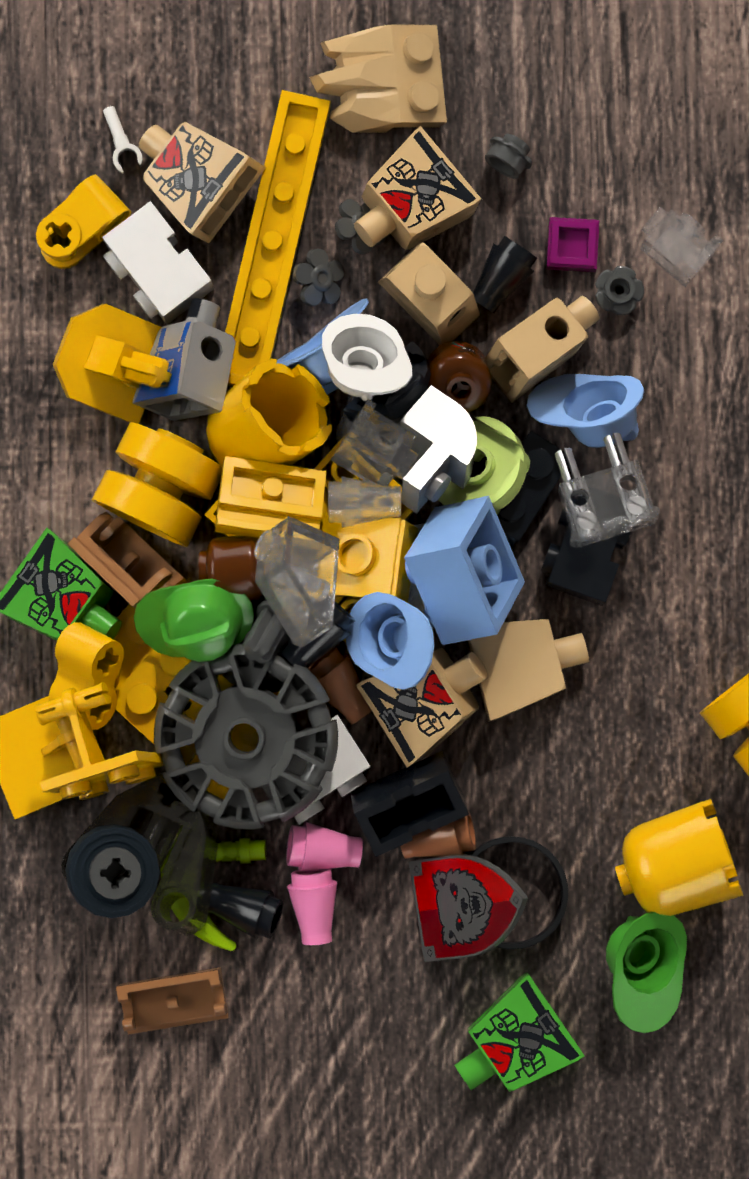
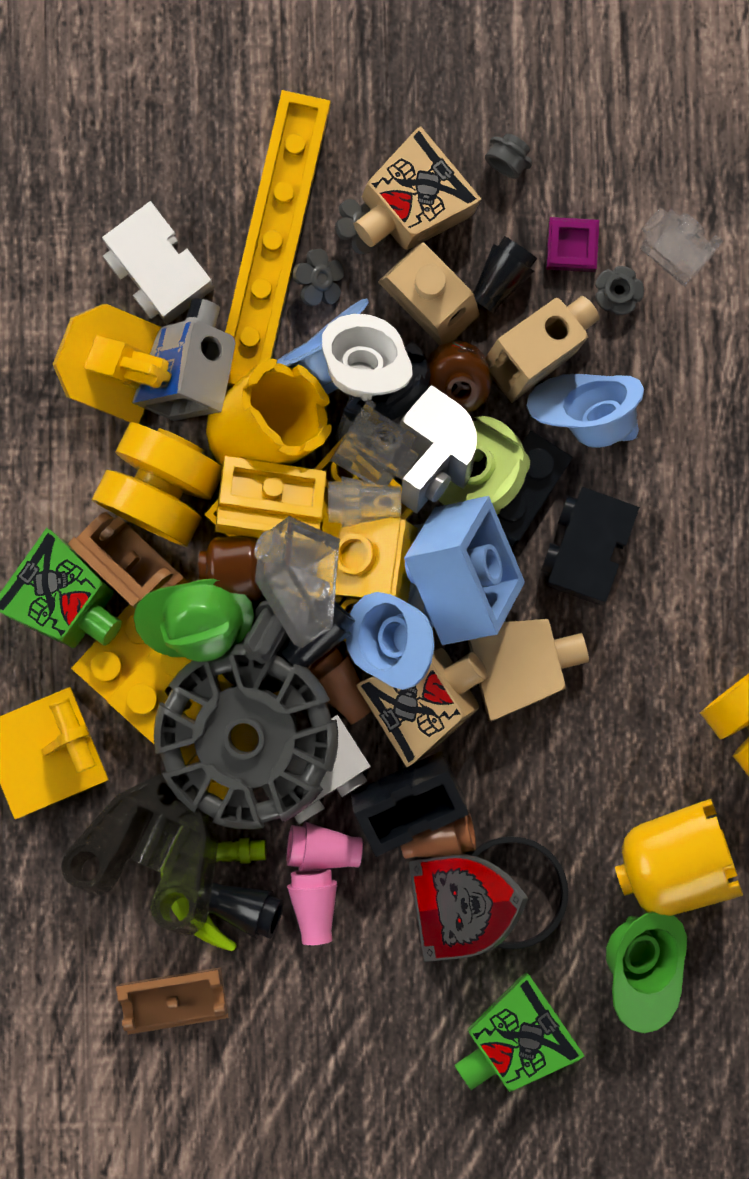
yellow plate [35,682,164,800] -> none
yellow piece [36,174,131,269] -> none
yellow axle [49,622,124,730] -> none
black wheel [65,824,160,919] -> none
white hand [103,106,143,174] -> none
tan torso [139,122,266,243] -> none
tan plate [309,24,447,133] -> none
clear piece [555,433,660,548] -> none

